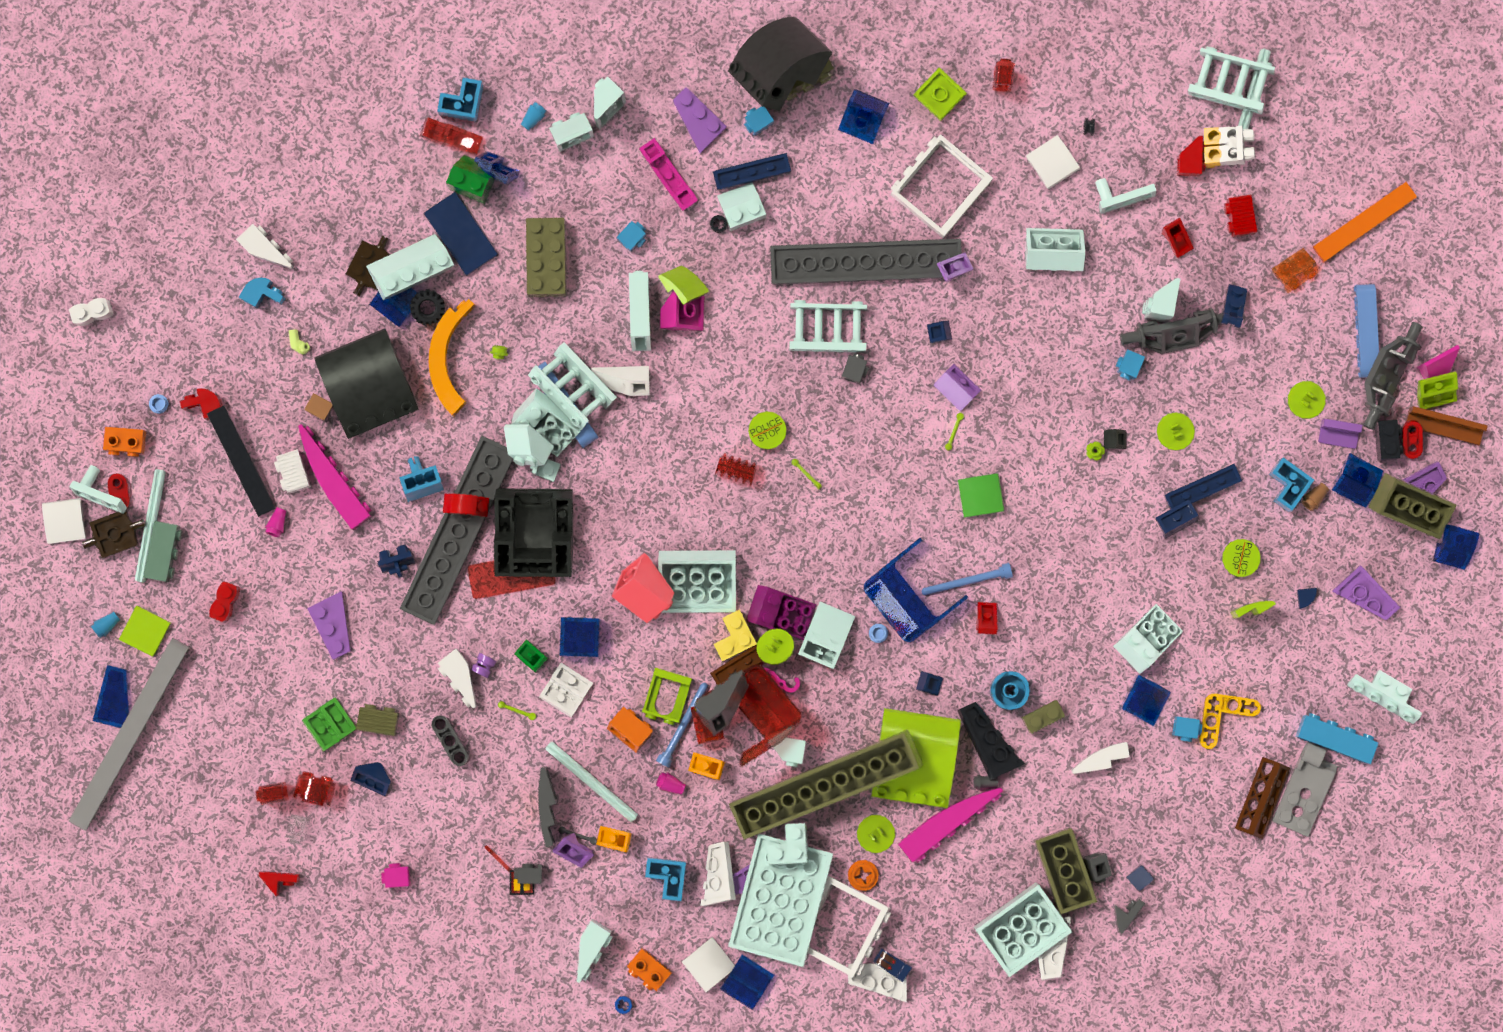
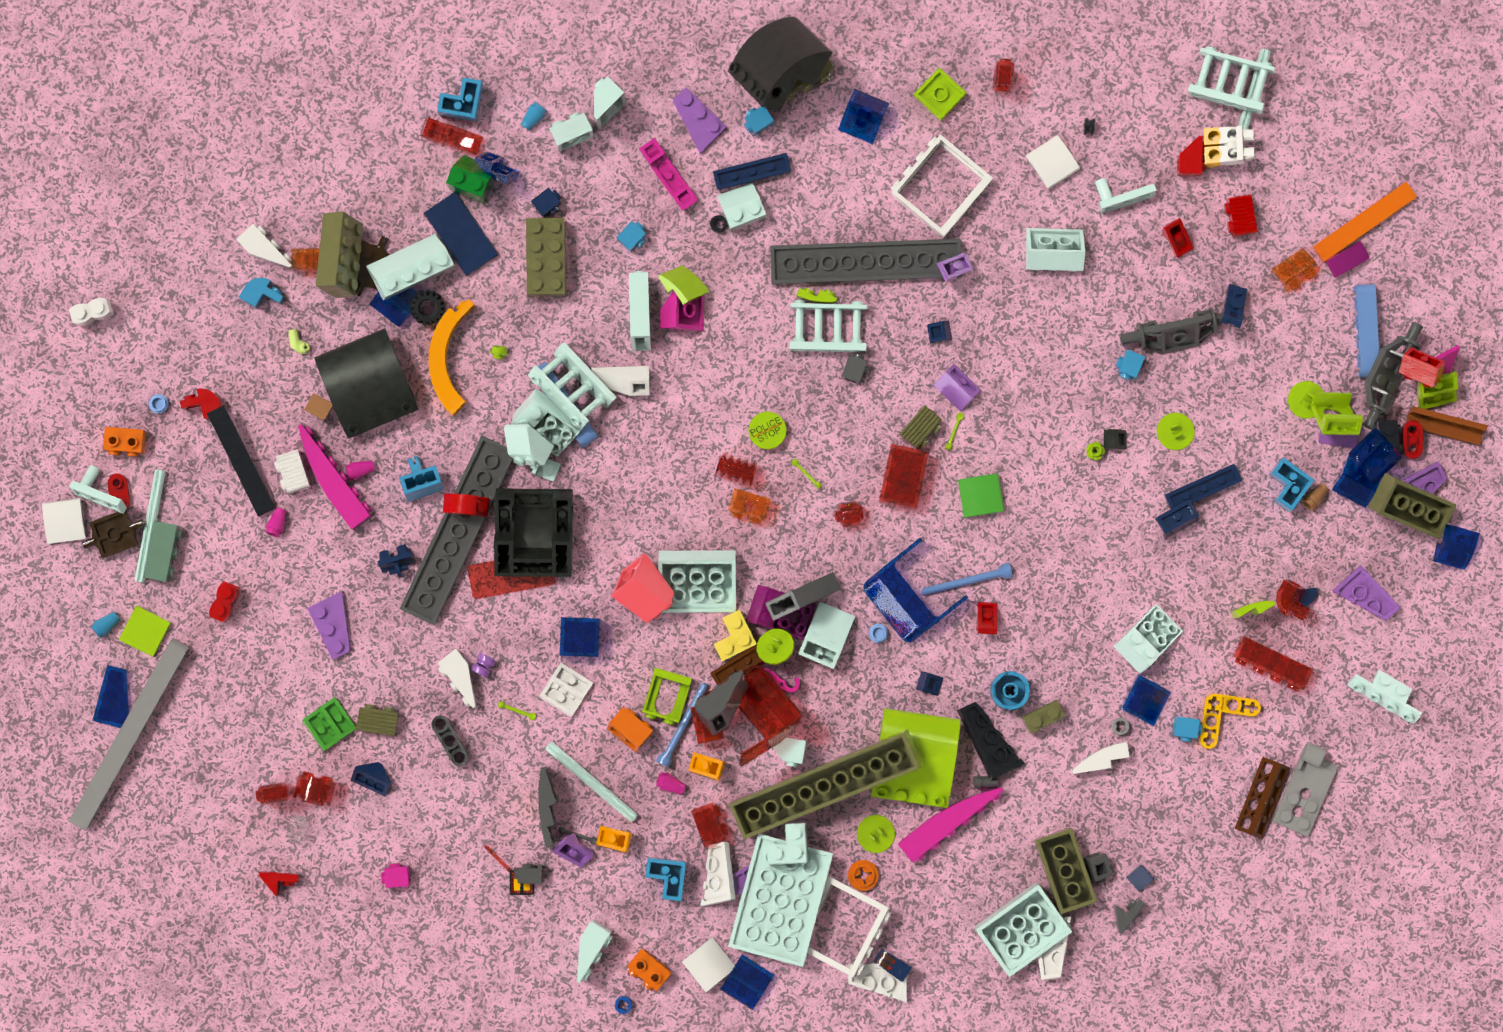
green slope [514,639,549,673] -> none
light aqua slope [1142,278,1180,323] -> none
lime piece [1222,539,1260,577] -> none
dark azure brick [1295,713,1379,764] -> none
none -> clear orange brick [292,248,320,271]
none -> olive brick [316,212,363,298]
none -> dark pink cone [345,460,375,481]
none -> dark blue brick [531,187,561,218]
none -> clear red brick [691,802,728,847]
none -> clear orange brick [728,488,771,524]
none -> dark grey slope [765,572,841,621]
none -> lime slope [796,288,837,304]
none -> clear red head [834,501,864,528]
none -> clear red brick [879,444,929,509]
none -> olive brick [899,405,942,450]
none -> light grey bush [1111,718,1129,735]
none -> clear red brick [1232,636,1314,692]
none -> clear red brick [1276,579,1315,620]
none -> lime panel [1311,392,1363,435]
none -> magenta slope [1326,241,1370,278]
none -> clear blue slope [1348,428,1402,484]
none -> brick [1399,347,1445,388]

